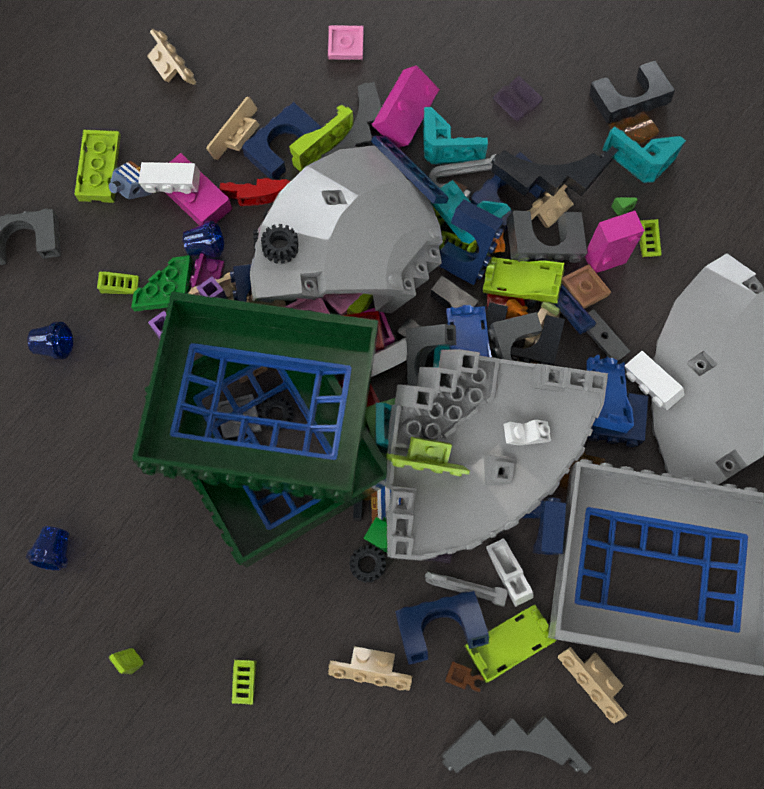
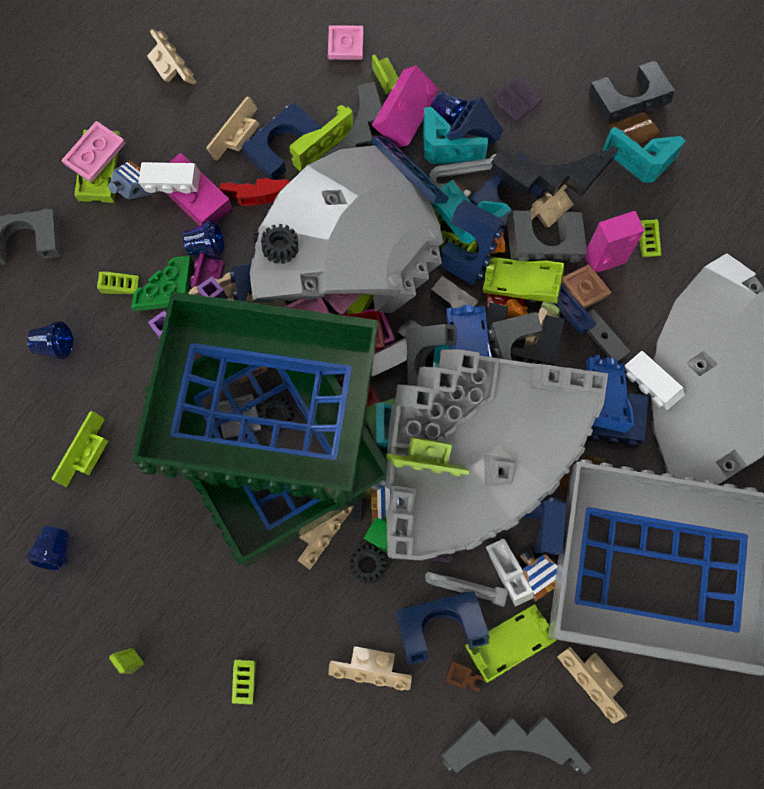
white slope [503,419,551,446] -> none
bright green slope [612,198,638,216] -> none
none -> lime bracket [52,411,108,487]
none -> bright pink plate [61,121,125,183]
none -> tan bracket [298,505,354,569]
none -> lime panel [372,55,398,95]
none -> clear blue piece [431,91,468,127]
none -> dark blue arch [446,96,504,144]
none -> torso [520,549,557,601]

